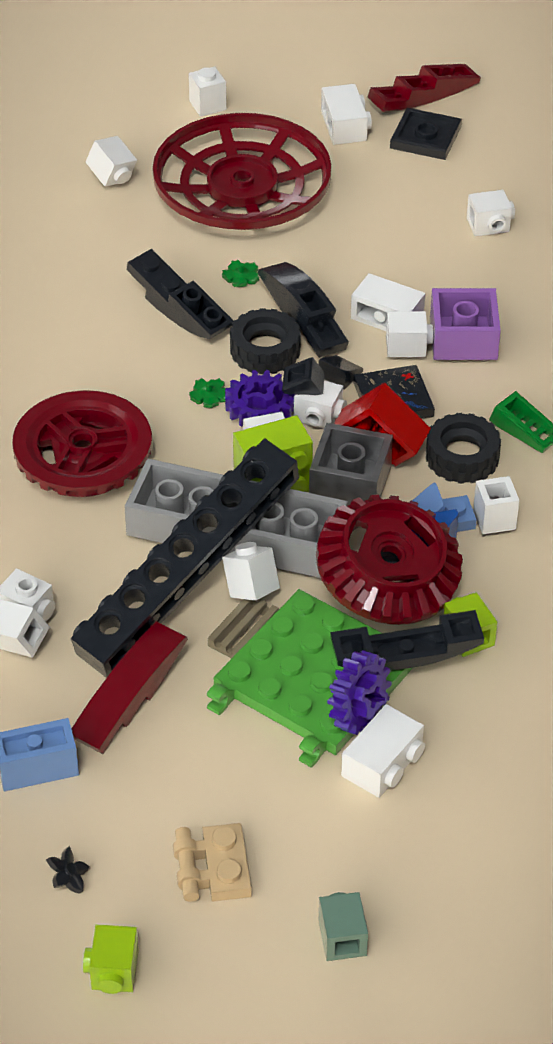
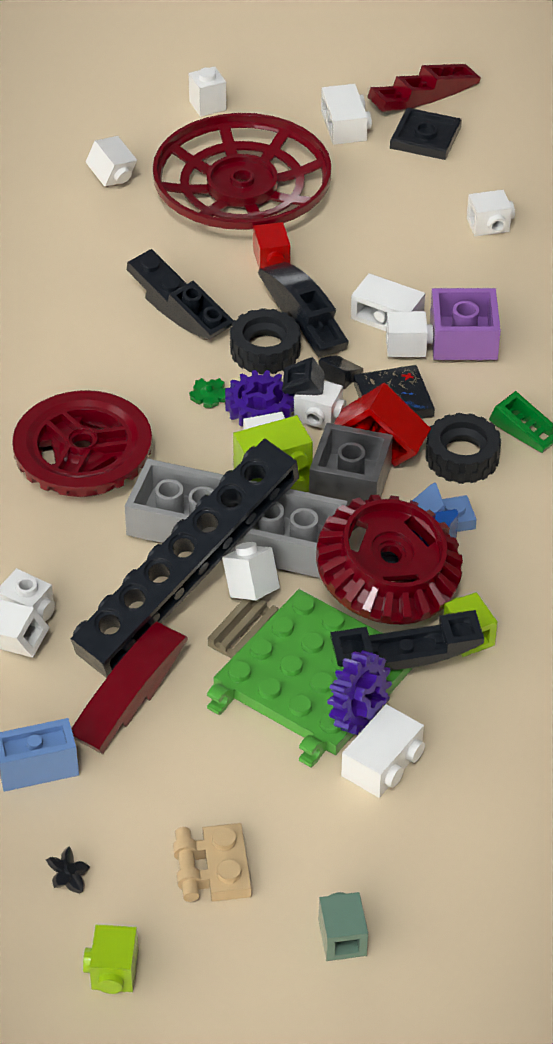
green plant [222,260,259,287] -> none
white brick [473,476,519,535] -> none
none -> red brick [253,222,291,269]

